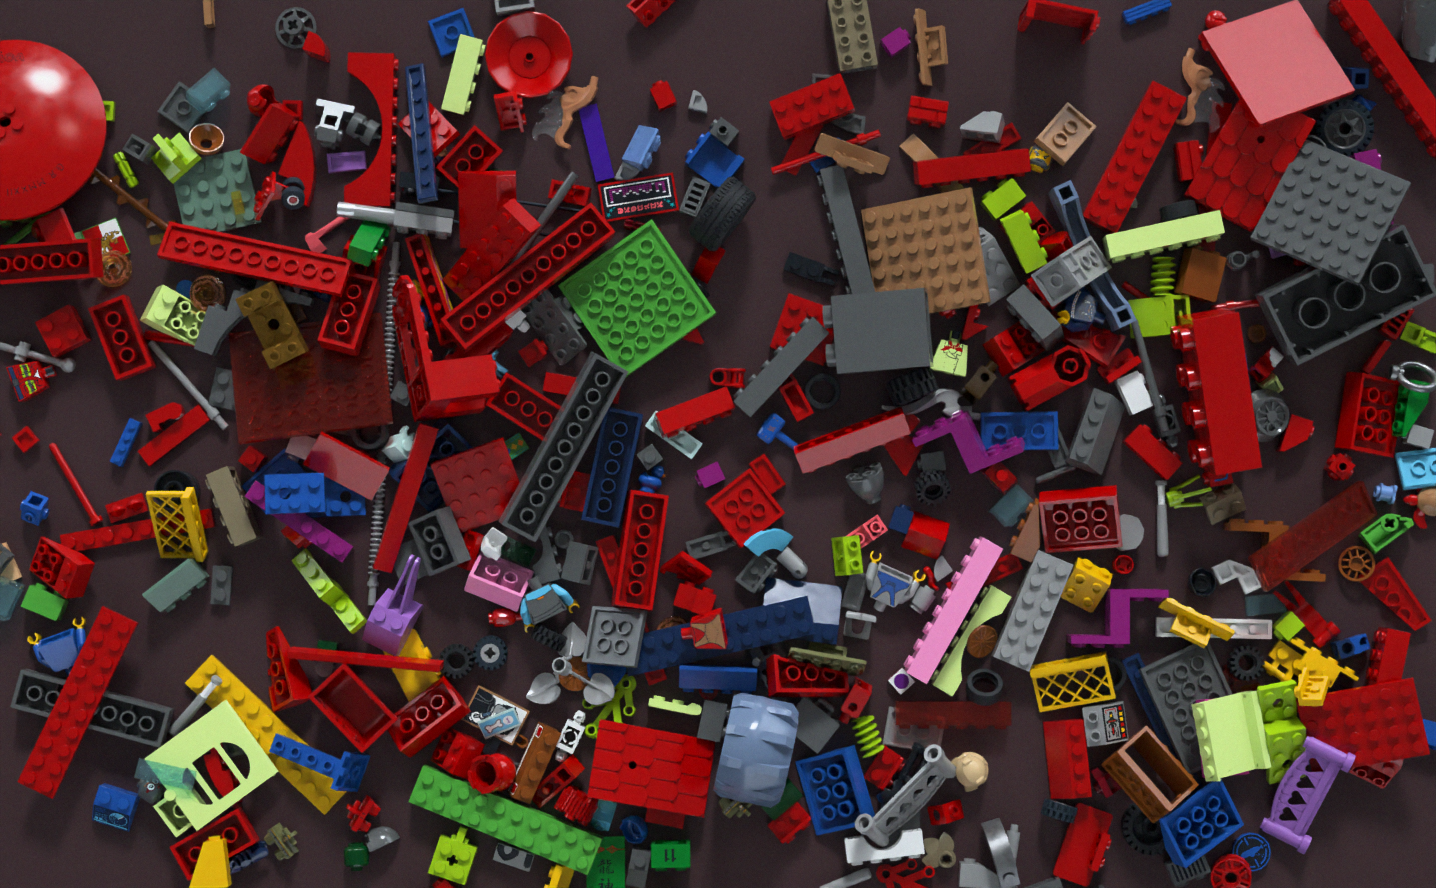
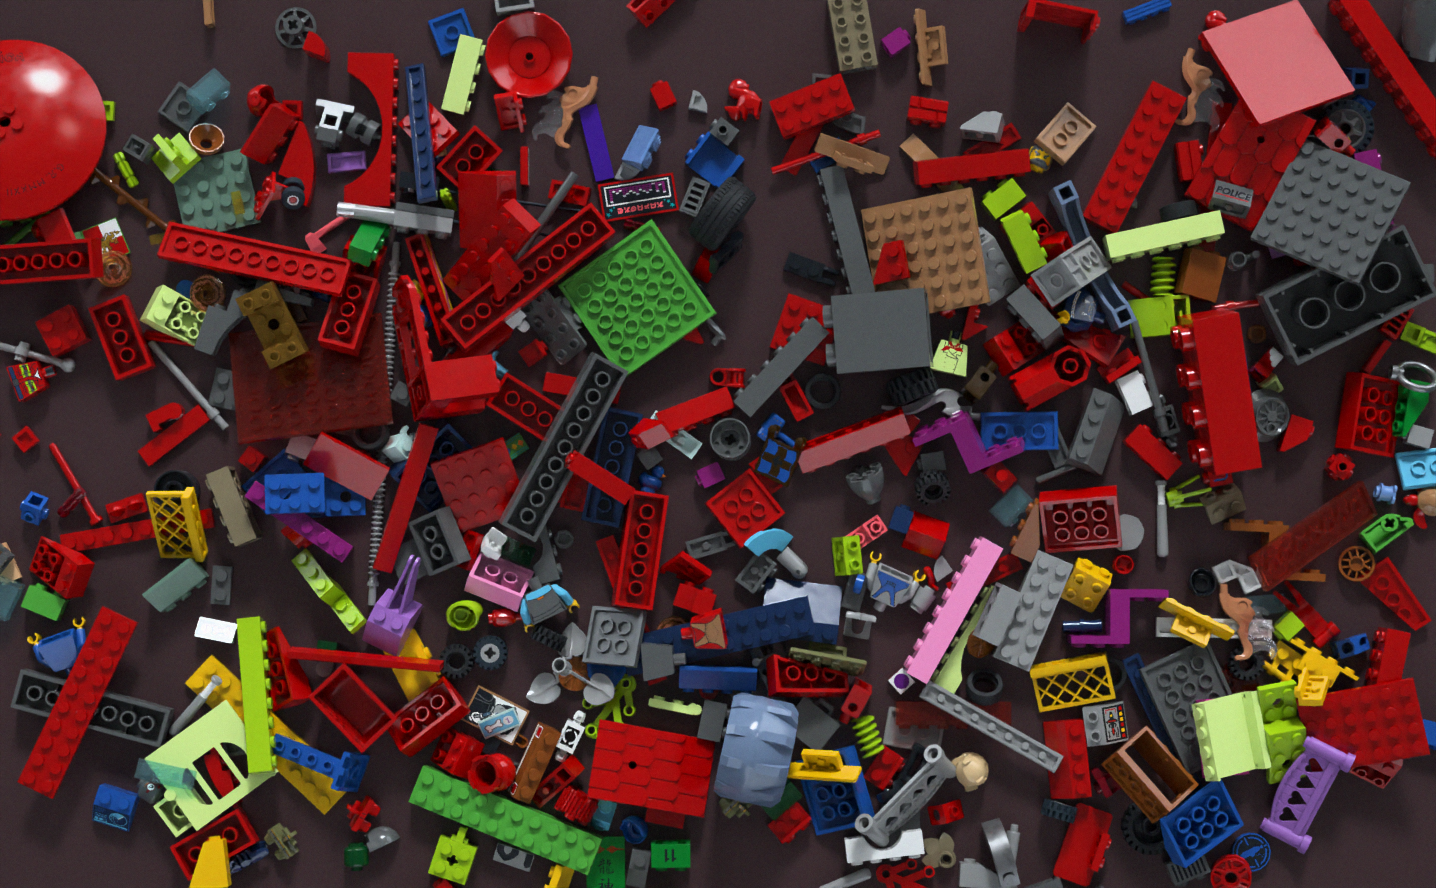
blue piece [110,418,143,467] -> none
dark grey brick [561,541,599,585] -> none
none -> dark red axle [57,487,87,518]
none -> slope [194,617,237,644]
none -> lime brick [237,616,278,775]
none -> lime axle [439,188,457,212]
none -> lime hair [446,600,483,631]
none -> red wing [487,247,525,302]
none -> red tile [520,146,529,187]
none -> red brick [564,450,635,505]
none -> red slope [628,418,674,449]
none -> dark grey torso [641,642,687,681]
none -> dark grey bar [705,318,726,347]
none -> black hinge [709,231,744,274]
none -> dark grey wheel [710,418,751,461]
none -> red animal [724,79,763,121]
none -> dark brown flag [754,424,807,487]
none -> yellow bracket [787,749,862,783]
none -> blue tile [853,574,866,594]
none -> red wing [873,240,911,285]
none -> light grey tile [919,680,1064,773]
none -> light grey brick [972,582,1022,646]
none -> dark blue pin [1062,619,1102,634]
none -> dark grey panel [1208,180,1254,219]
none -> piece [1218,584,1277,661]
none -> red torso [1312,115,1356,157]

